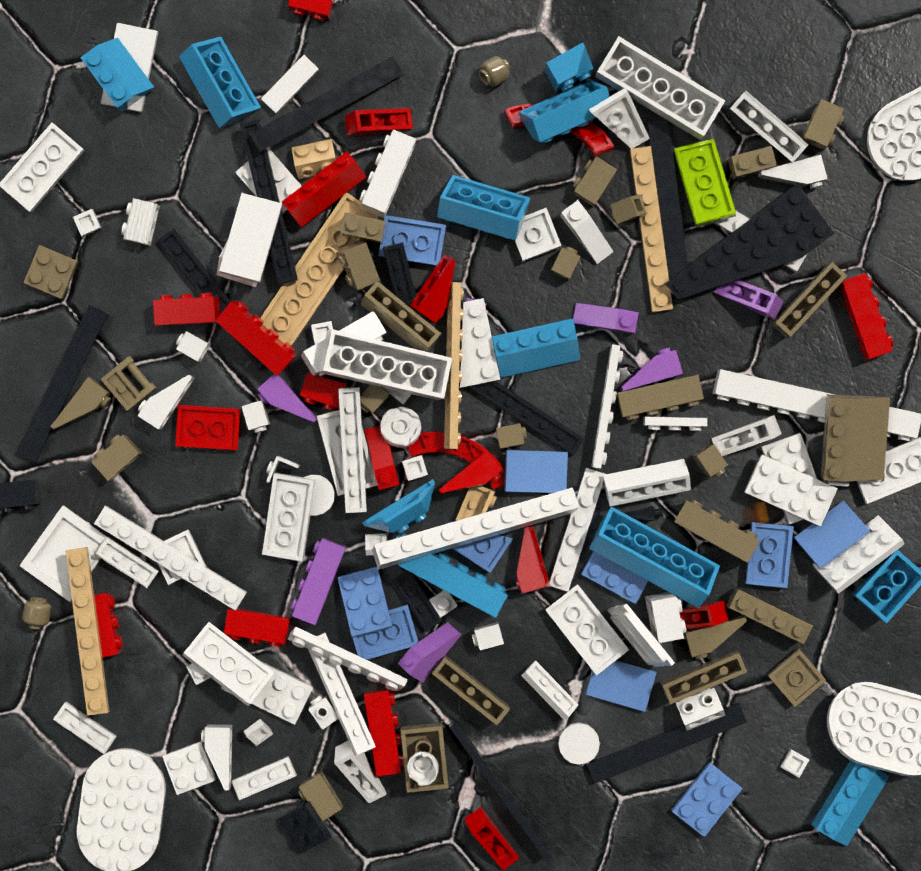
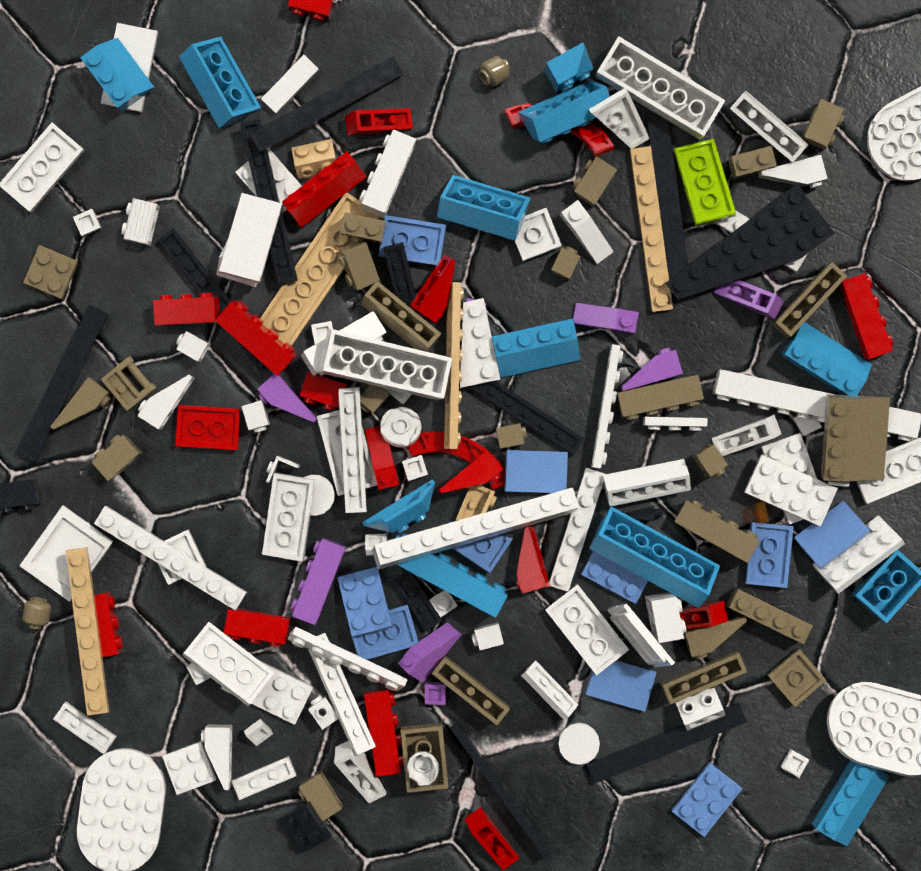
white tile [95,536,159,588] -> none
dark tan brick [610,195,647,224] -> none
none -> medium lavender plate [425,682,446,705]
none -> dark azure slope [780,322,872,396]
none -> white tile [794,416,822,436]

